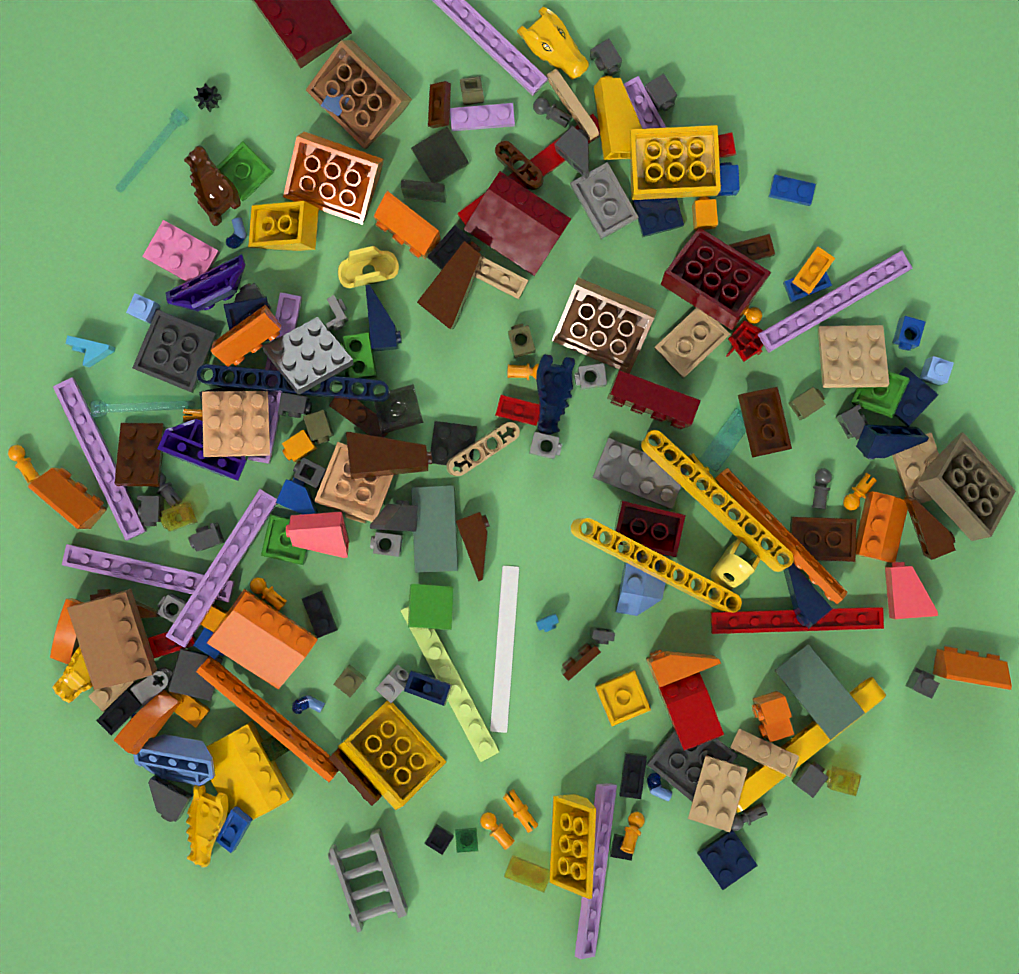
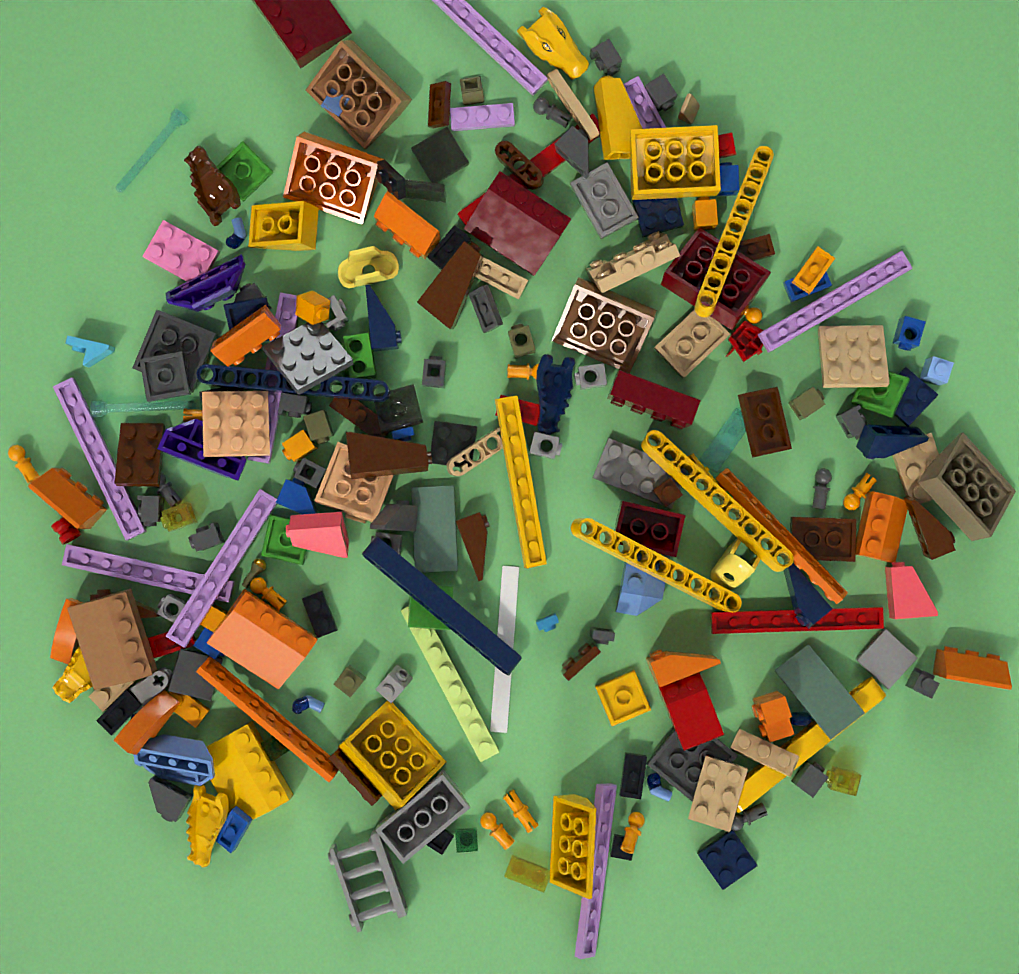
light blue brick [126,293,161,324] -> none
black gear [194,83,222,112] -> none
dark blue slope [404,671,452,706] -> none
blue plate [768,175,816,206] -> none
none -> red wheel [51,517,81,545]
none -> dark grey plate [140,351,191,402]
none -> olive piece [242,559,266,588]
none -> light orange brick [295,290,330,325]
none -> dark blue beam [362,537,522,676]
none -> light grey slope [375,769,470,864]
none -> black plate [376,159,406,200]
none -> blue plate [392,426,415,441]
none -> dark grey brick [422,356,446,388]
none -> dark grey plate [469,285,503,333]
none -> yellow plate [495,395,547,568]
none -> tan bracket [586,232,680,293]
none -> reddish brown plate [652,477,683,507]
none -> tan slope [678,93,700,124]
none -> yellow beam [694,146,774,317]
none -> tile [790,712,812,726]
none -> light grey tile [855,628,917,689]

